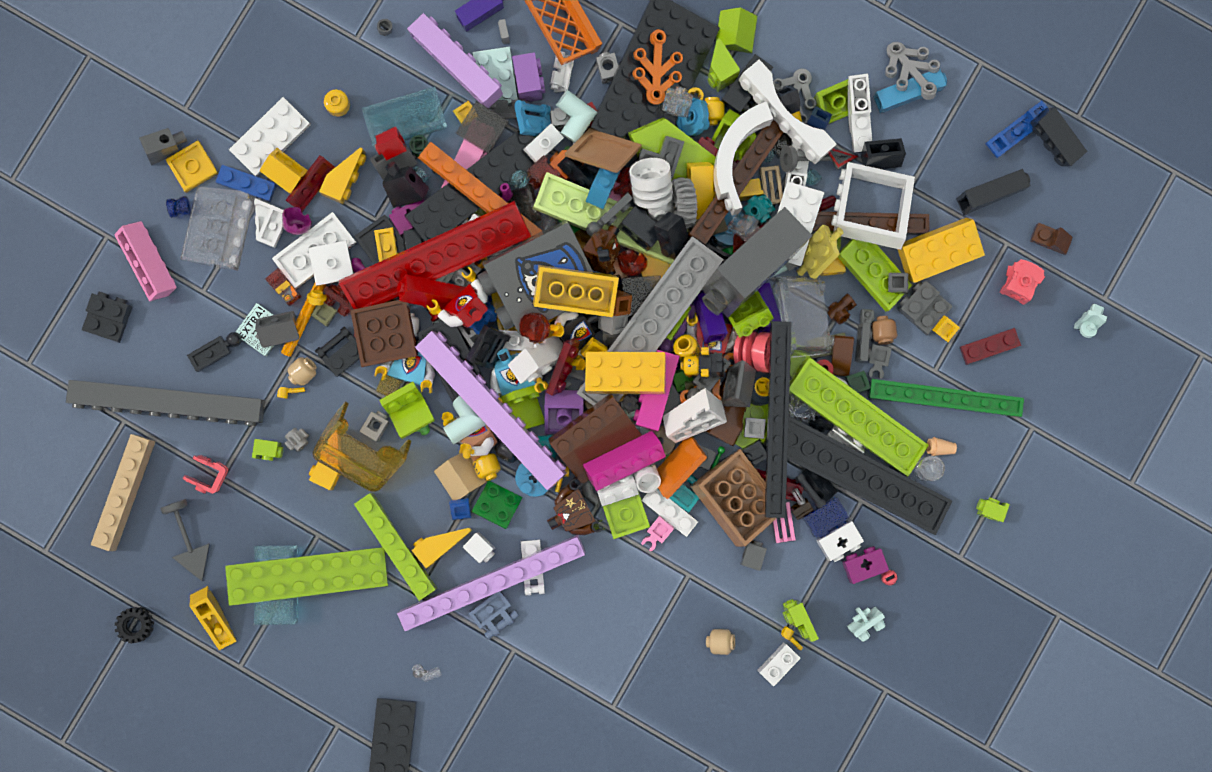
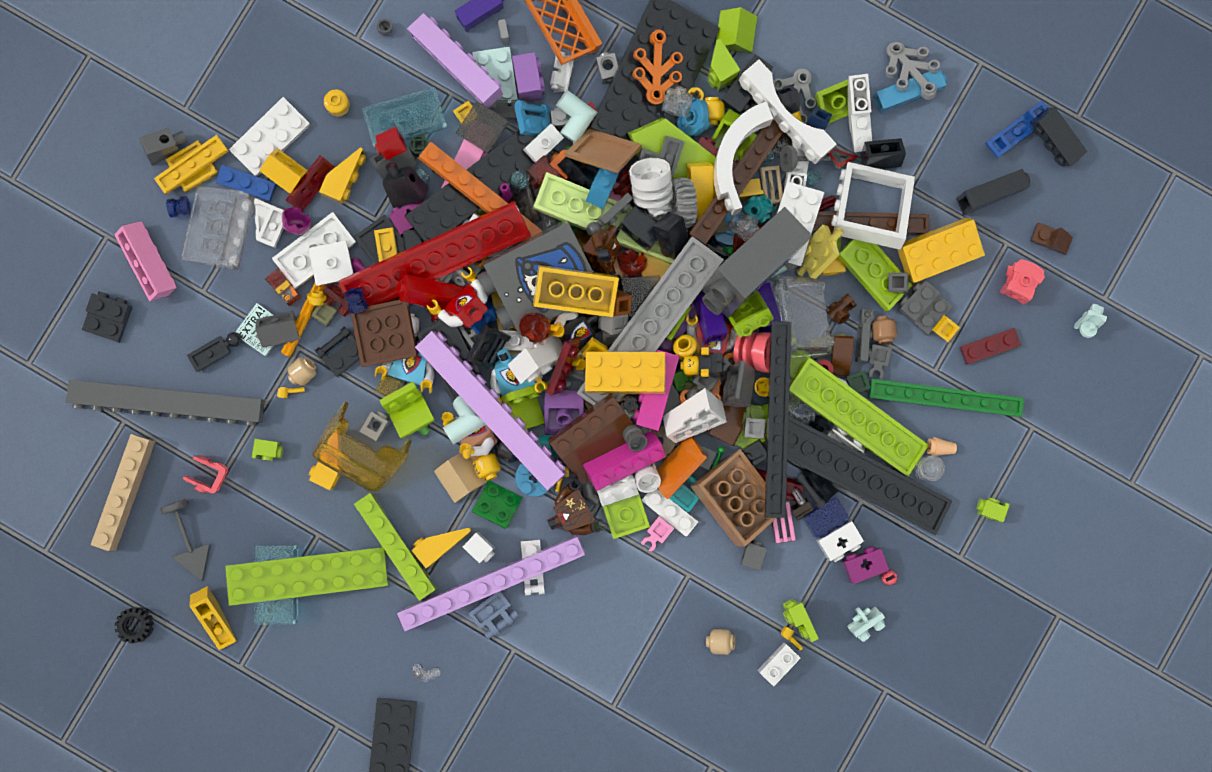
light grey gear [284,428,309,452] -> none
blue tile [449,498,472,520] -> none
none -> yellow tile [154,135,229,195]
none -> clear blue wheel [344,287,368,314]
none -> dark grey wheel [623,425,647,452]

